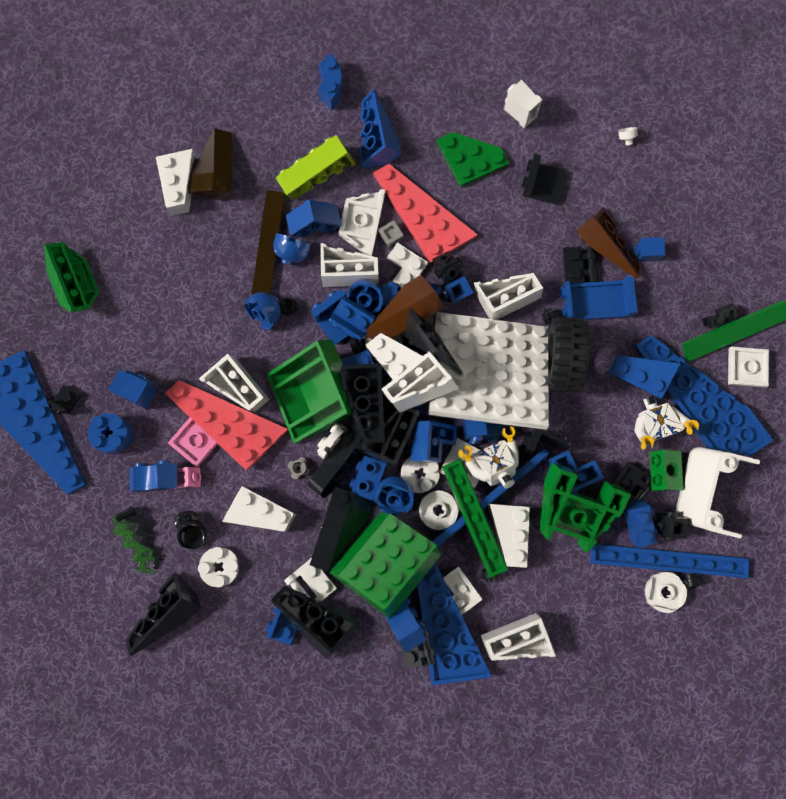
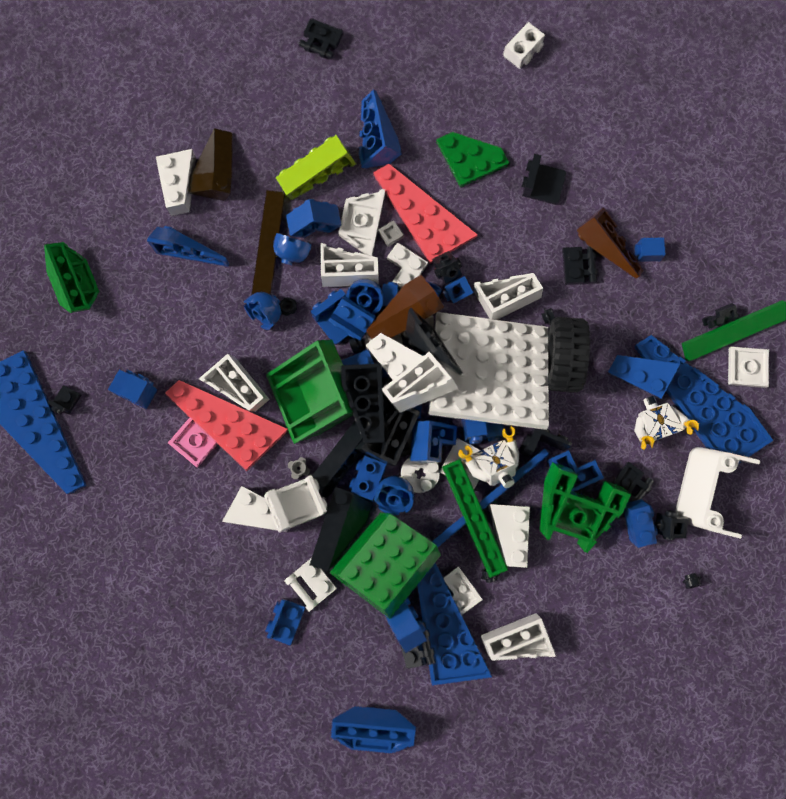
blue brick [88,413,133,455] -> none
piece [112,506,162,574] -> none
black wedge [126,573,201,656] -> none
blue brick [129,460,177,492] -> none
bright pink bracket [173,467,201,489] -> none
black hair [174,511,207,550] -> none
white plate [198,547,239,587] -> none
black wedge [271,585,358,660] -> none
white plate [317,423,348,460] -> none
blue brick [318,53,342,110] -> none
white plate [419,491,458,530] -> none
white hips [504,80,542,128] -> none
blue panel [560,276,638,321] -> none
blue tile [590,544,750,579] -> none
white tile [618,127,638,145] -> none
white plate [645,572,687,613] -> none
green brick [650,450,683,492] -> none
none -> blue wedge [147,226,229,267]
none -> white panel [264,475,327,533]
none -> black plate [299,18,343,59]
none -> blue wedge [331,706,416,753]
none -> white brick [503,22,545,69]

